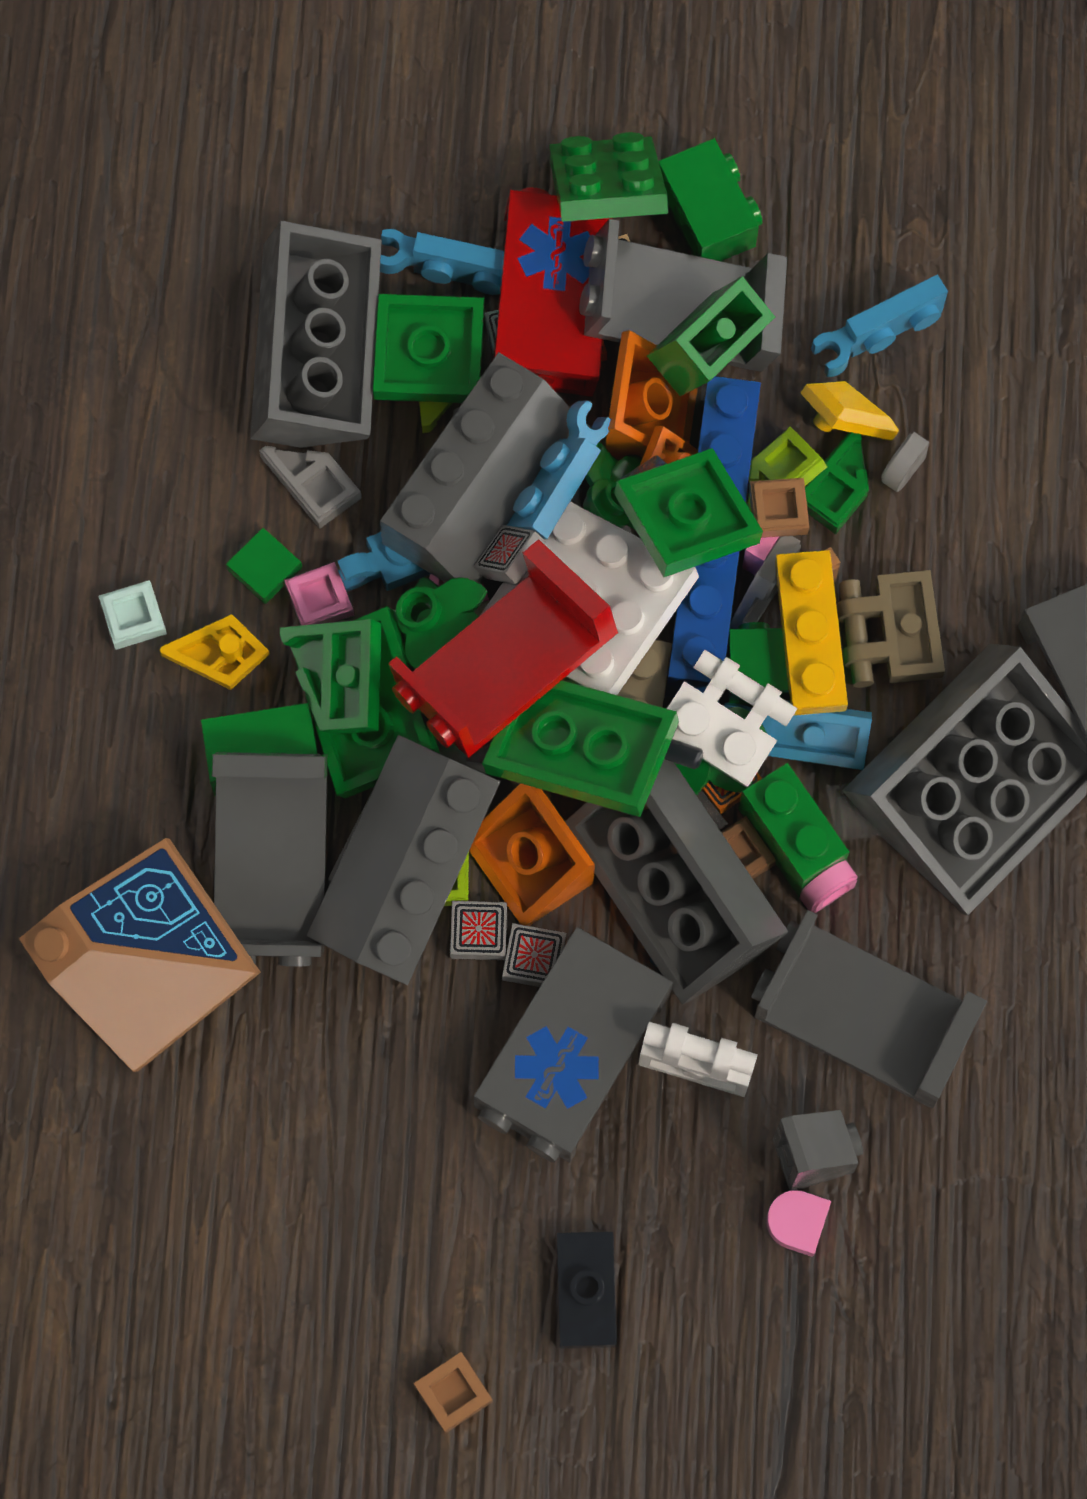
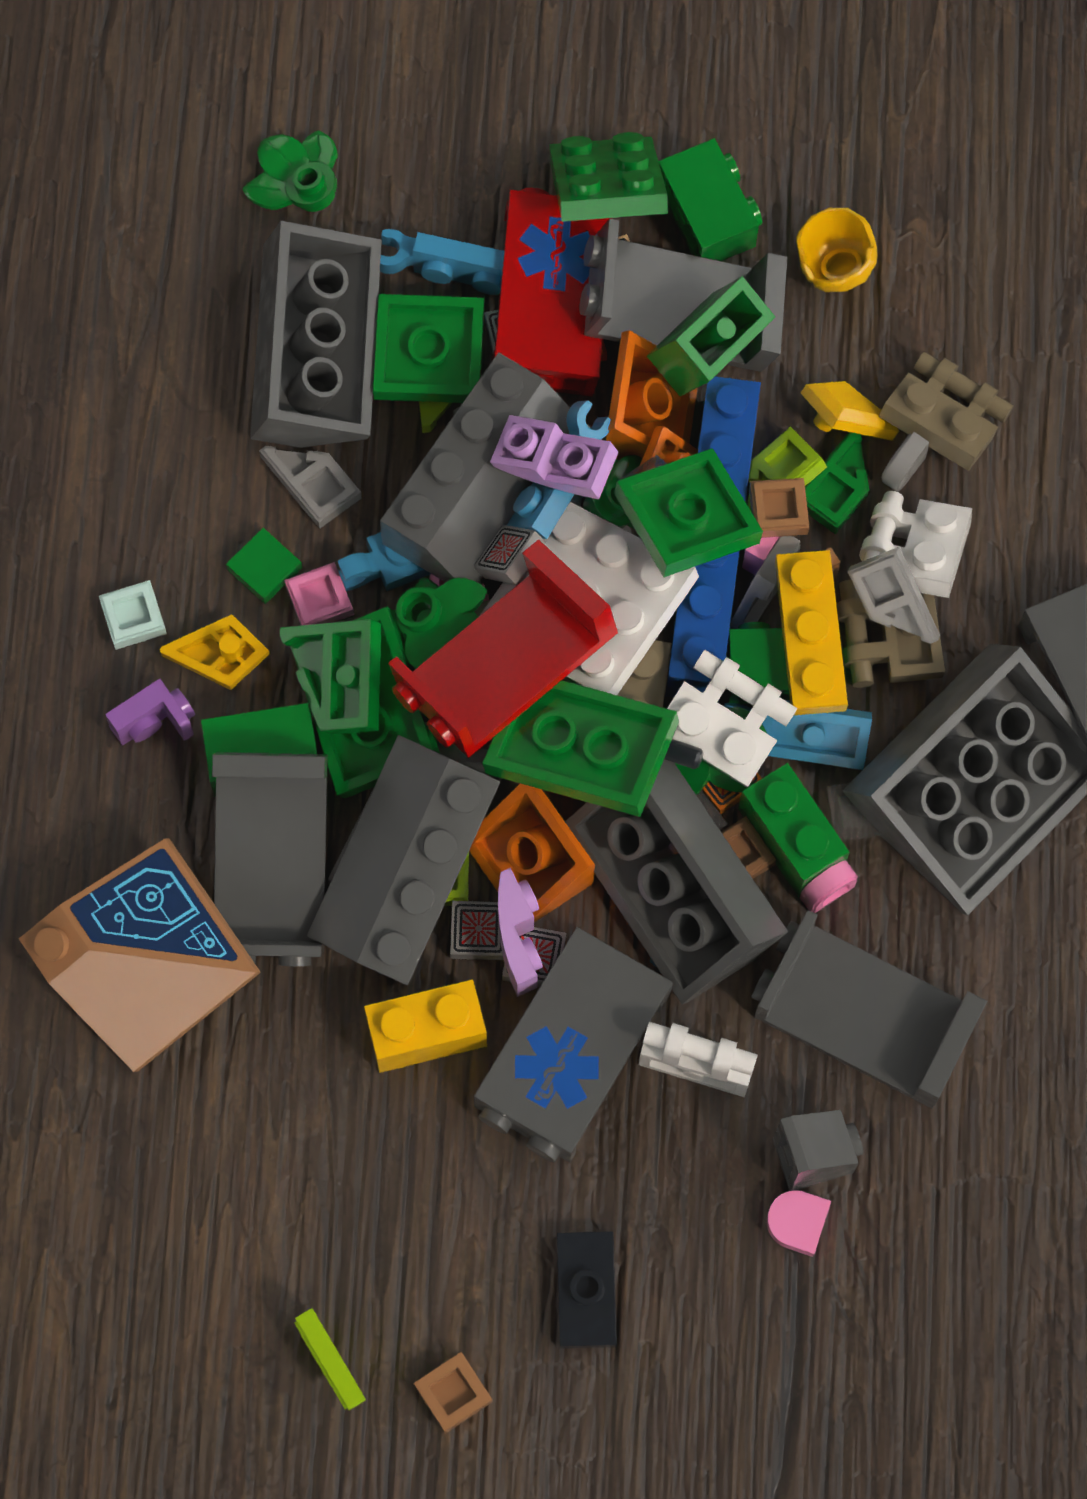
dark azure plate [811,274,948,377] -> none
none -> medium lavender bracket [105,679,195,746]
none -> green plate [242,130,338,212]
none -> lime tile [294,1308,366,1411]
none -> yellow brick [364,979,487,1073]
none -> lavender slope [490,415,618,499]
none -> lavender slope [498,868,543,997]
none -> yellow hair [796,207,877,292]
none -> light grey tile [847,547,940,644]
none -> white plate [859,491,972,598]
none -> dark tan plate [879,352,1014,471]

